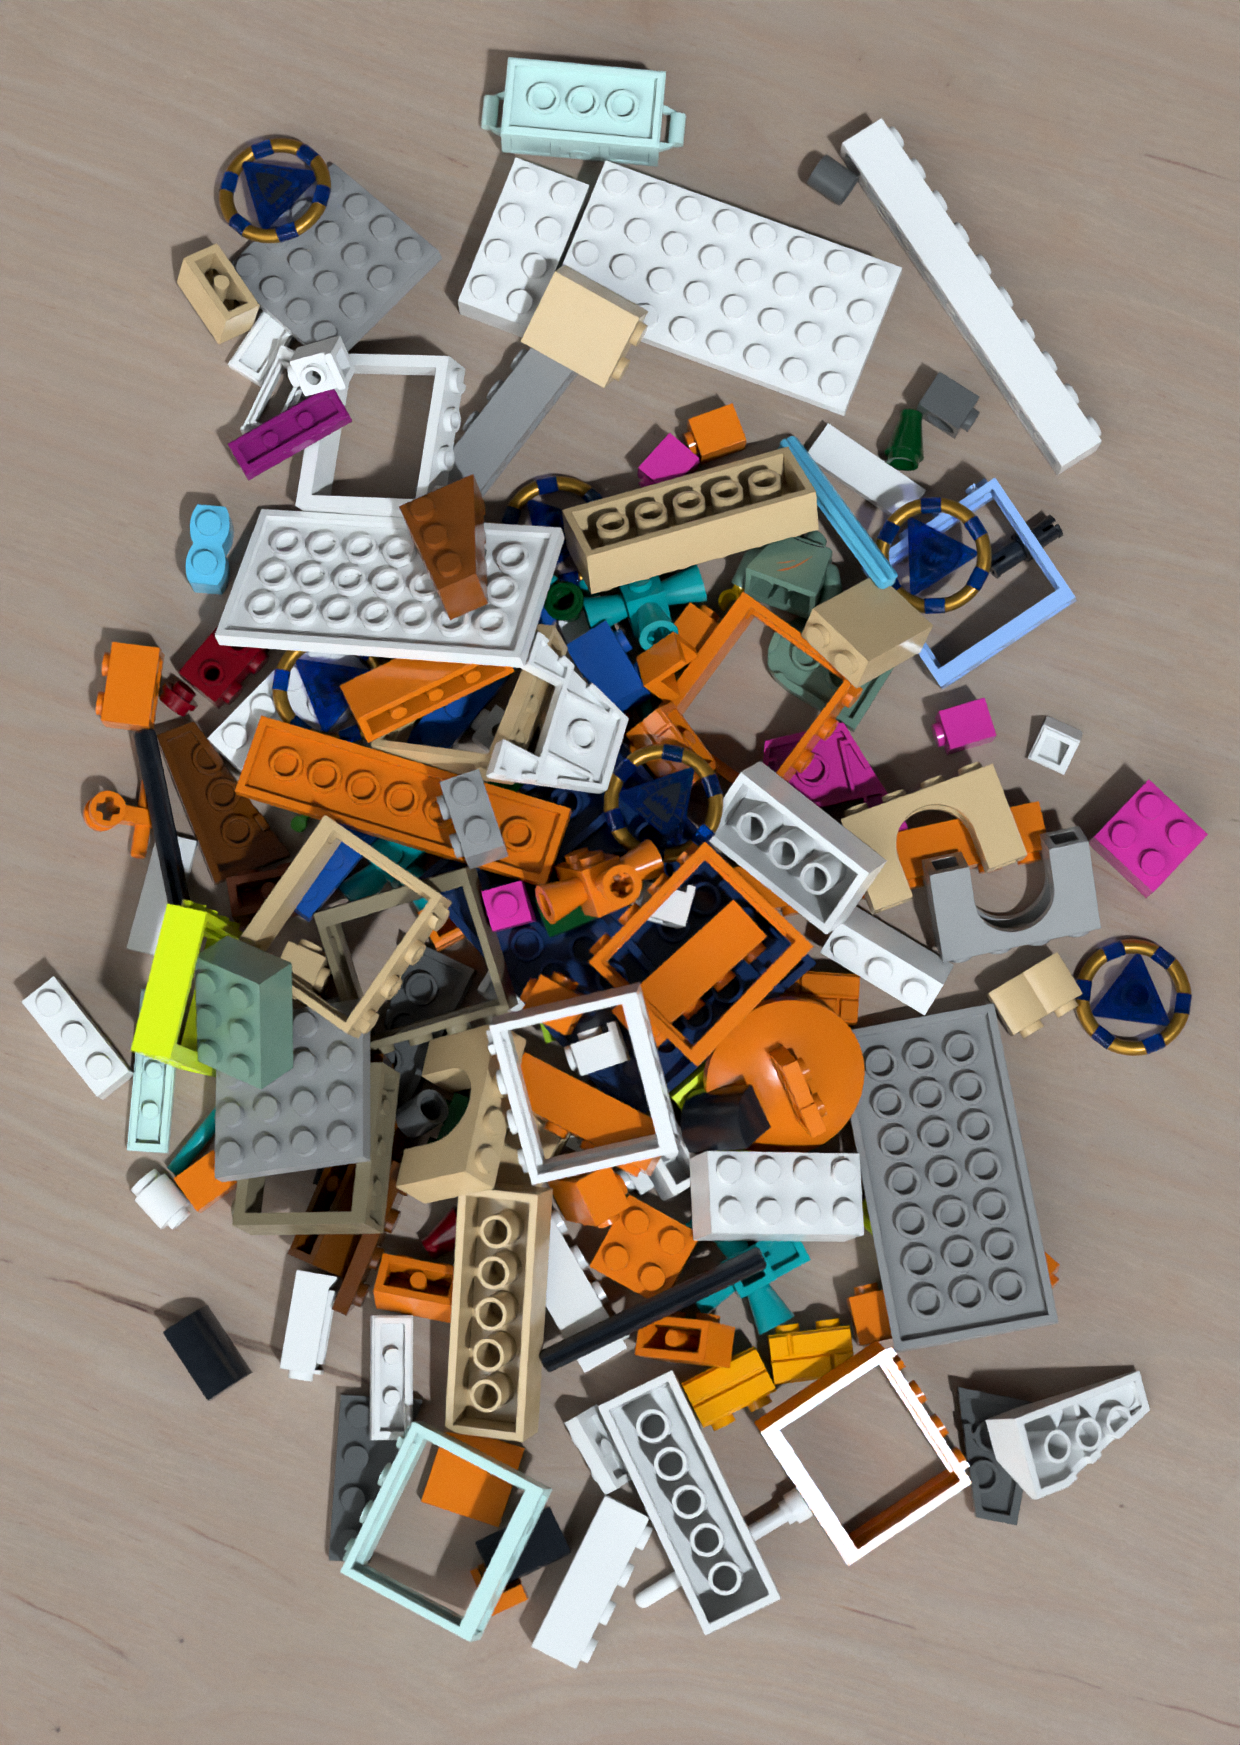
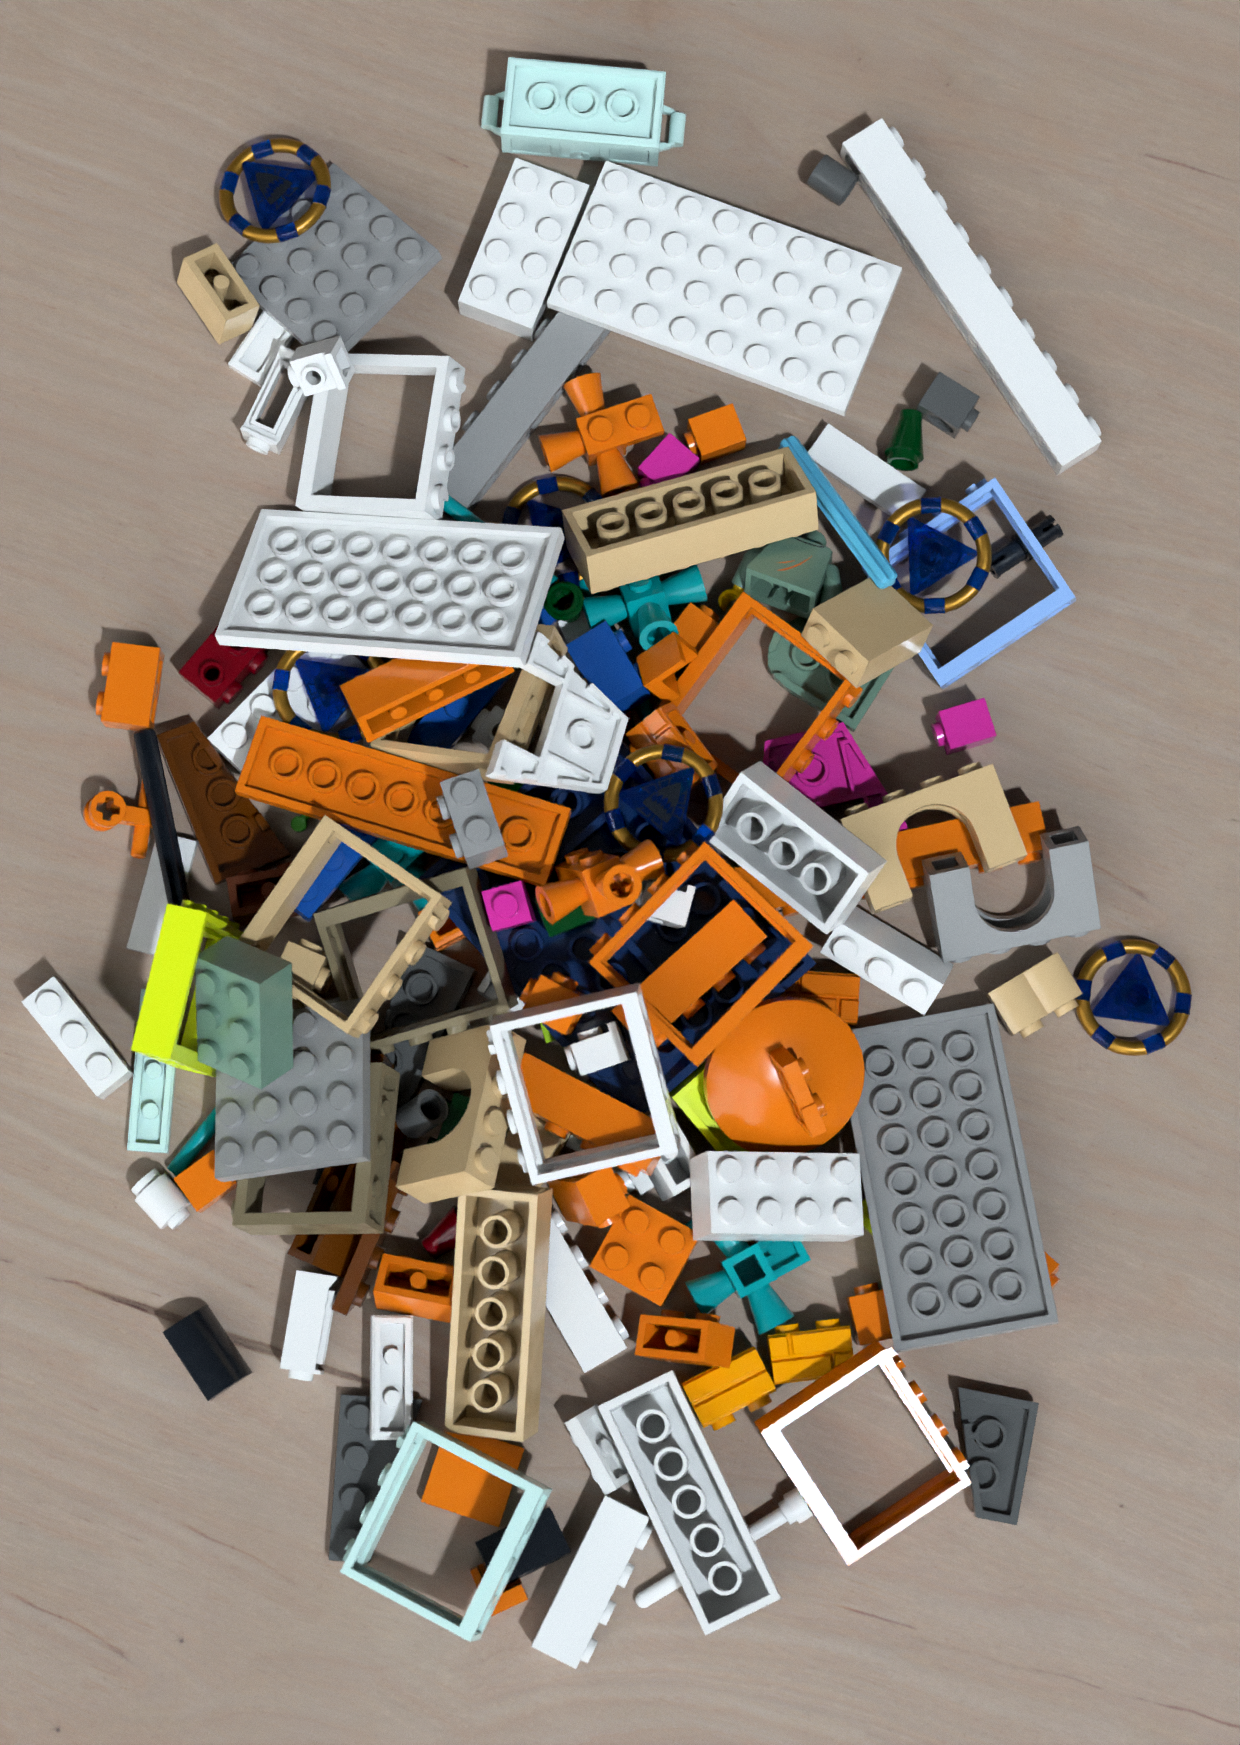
dark red plate [159,680,198,717] -> none
medium azure brick [186,504,234,595] -> none
magenta tile [228,389,352,481] -> none
dark orange wedge [399,474,488,620] -> none
tan brick [521,265,648,388] -> none
black axle [539,1248,767,1372] -> none
black brick [681,1084,771,1153] -> none
white wedge [986,1371,1150,1499] -> none
white slope [1028,716,1083,775] -> none
dark pink brick [1089,779,1208,898] -> none
none -> orange brick [538,373,664,498]

